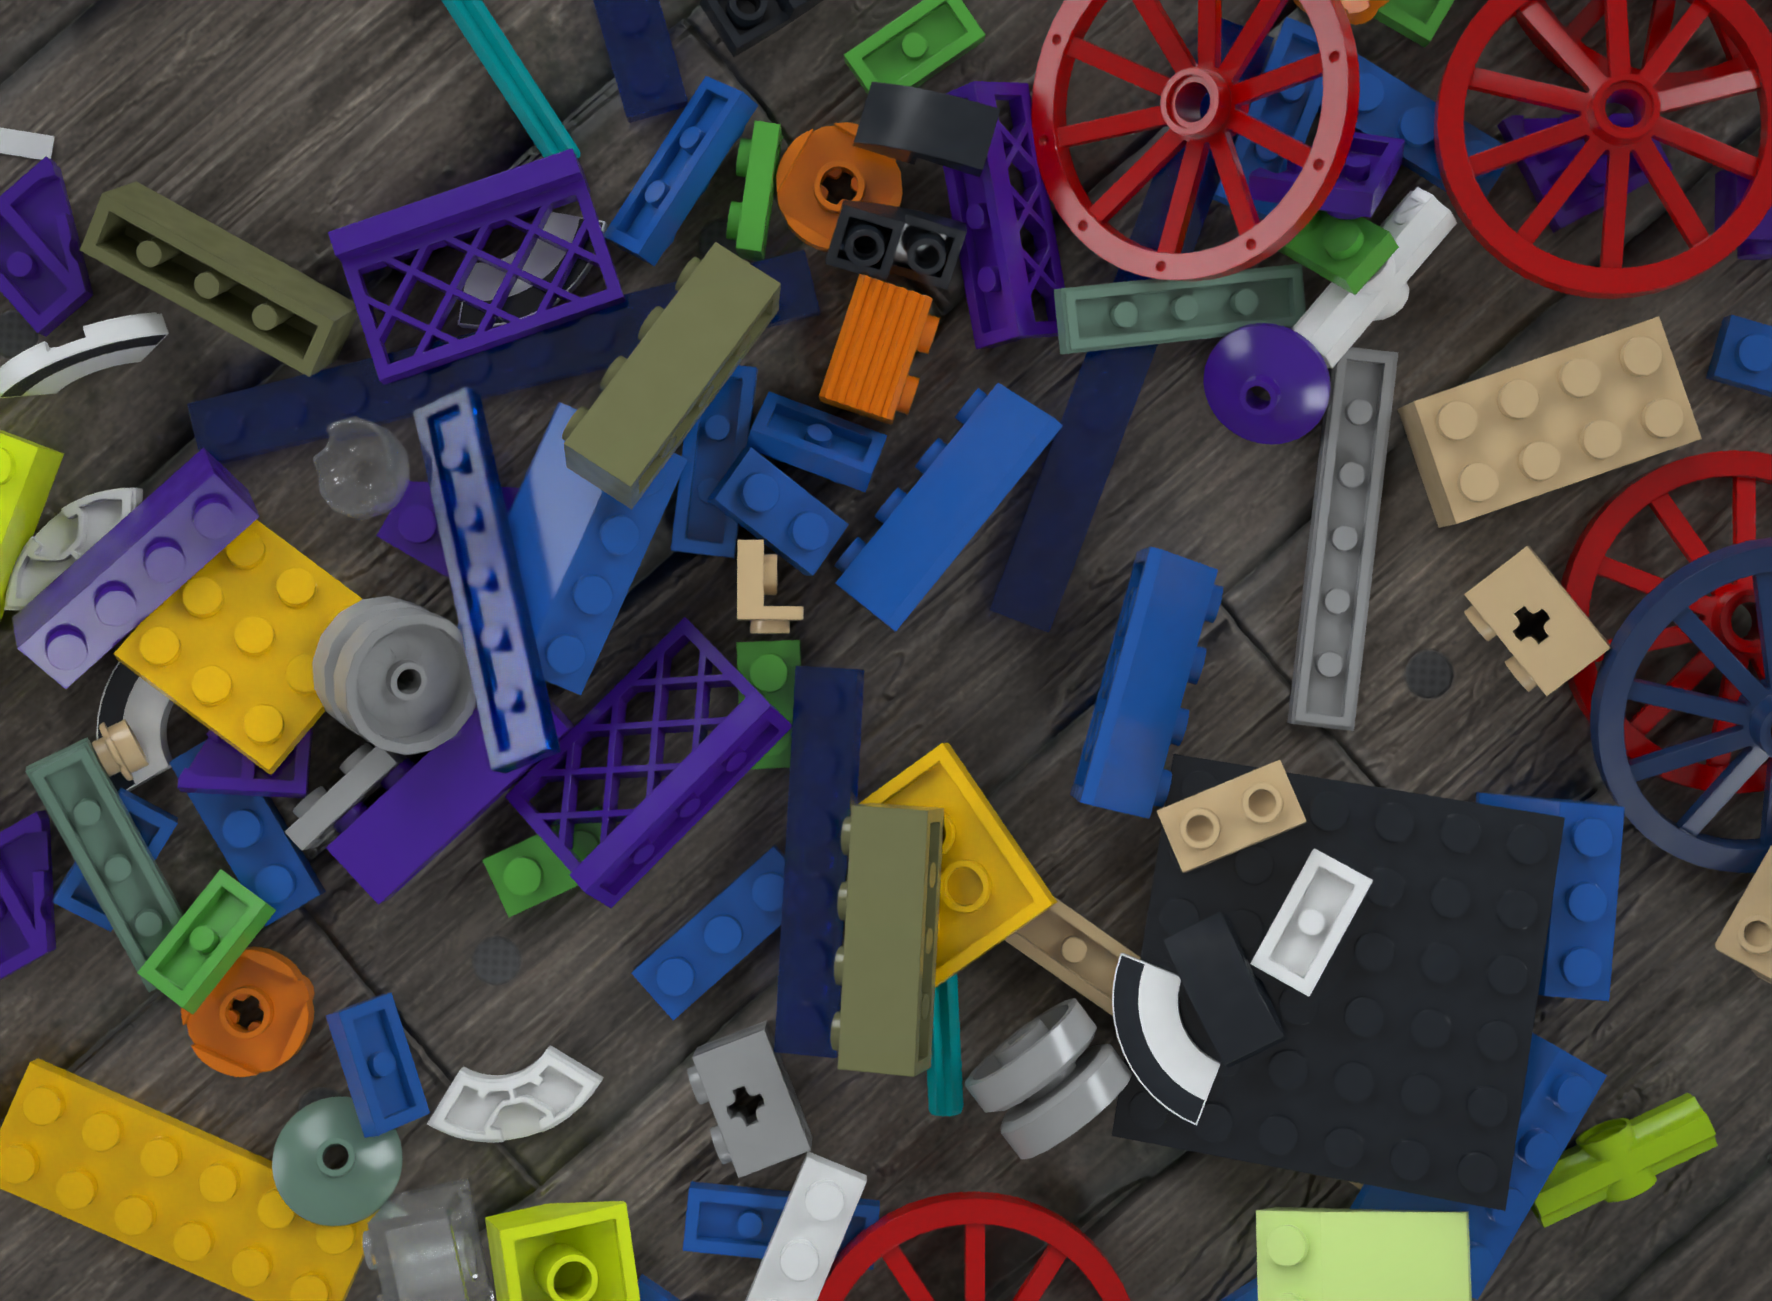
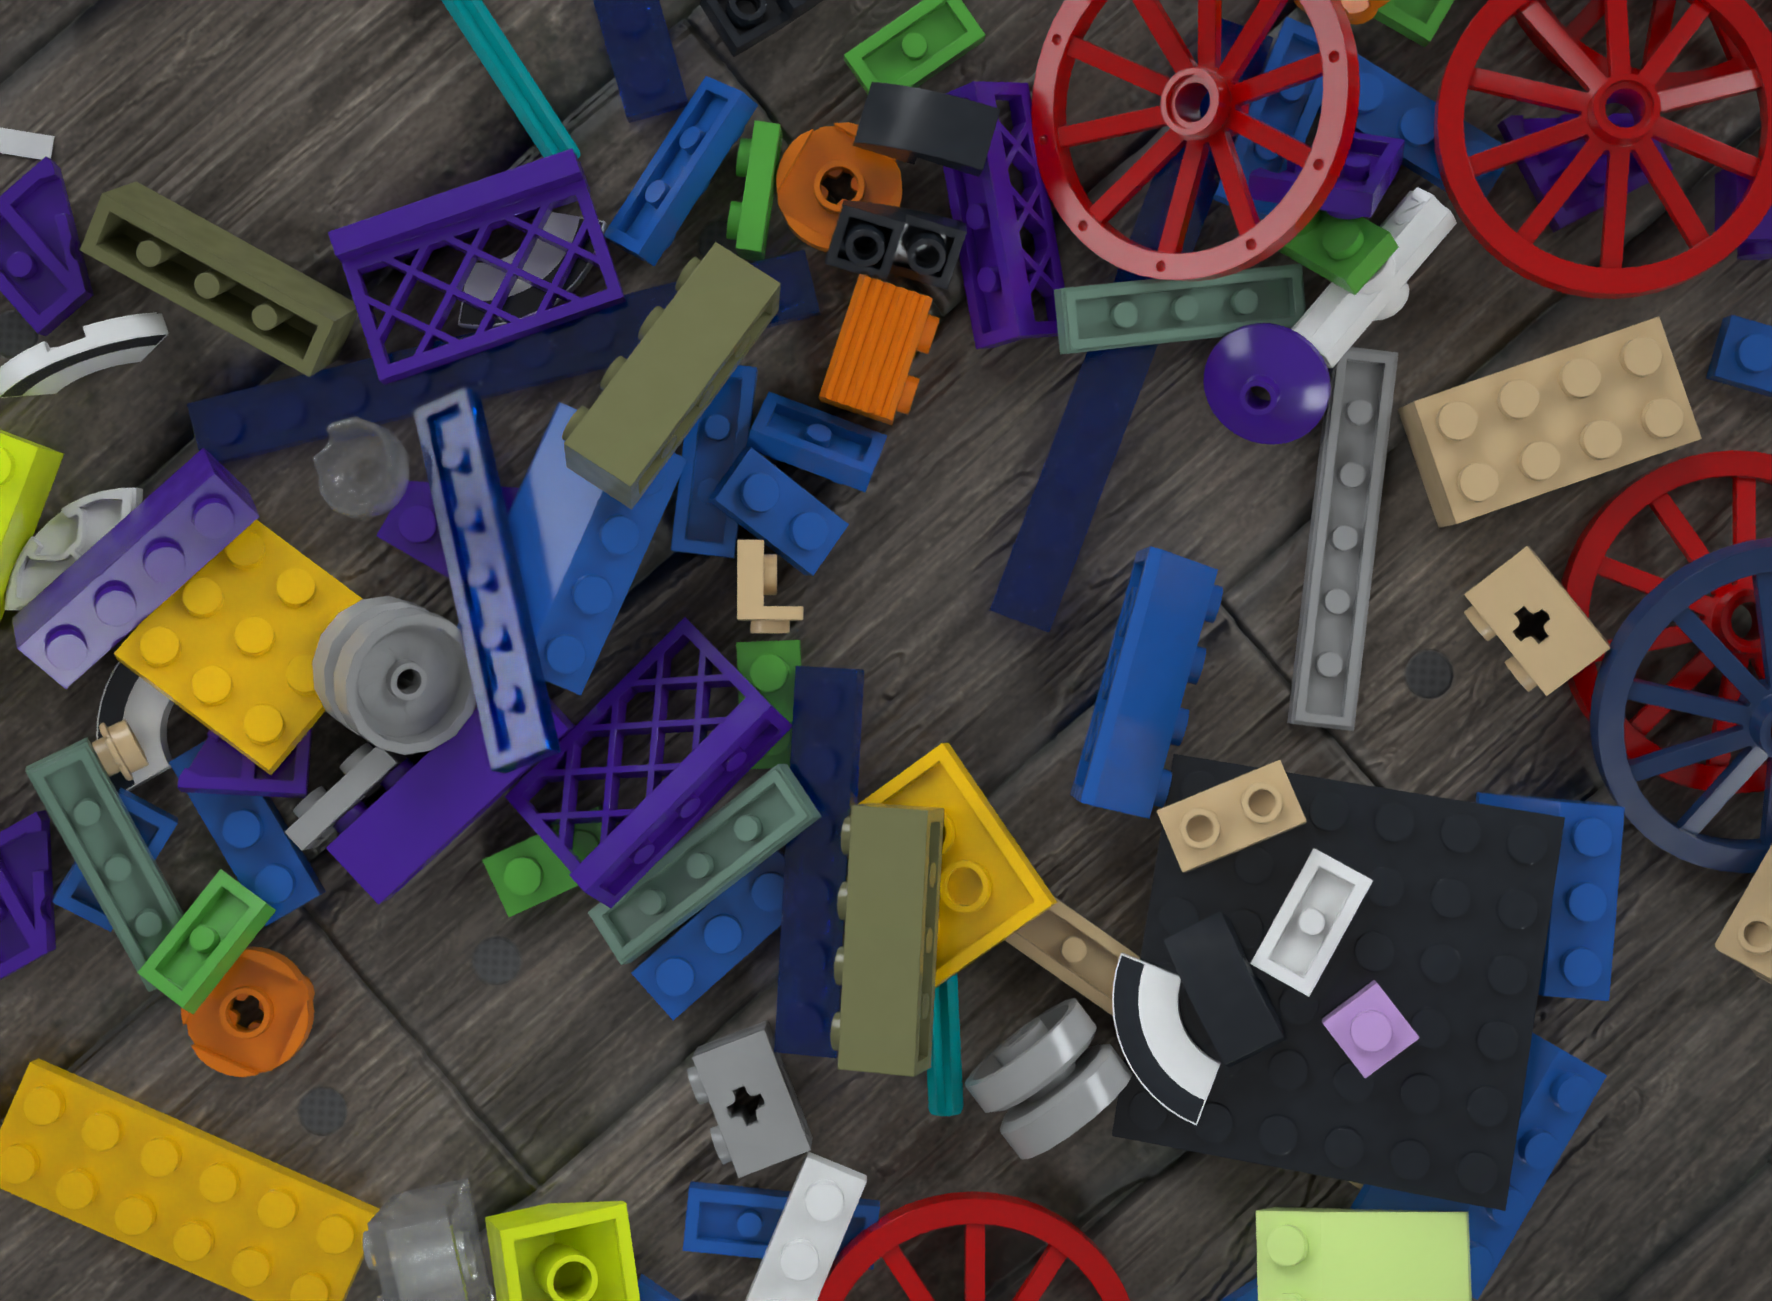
sand green dish [272,1097,403,1226] -> none
blue plate [326,992,430,1138] -> none
white tile [427,1045,604,1143] -> none
blue slope [834,383,1063,632] -> none
lime piece [1530,1093,1718,1228] -> none
none -> sand green tile [588,764,822,965]
none -> lavender brick [1322,980,1419,1078]

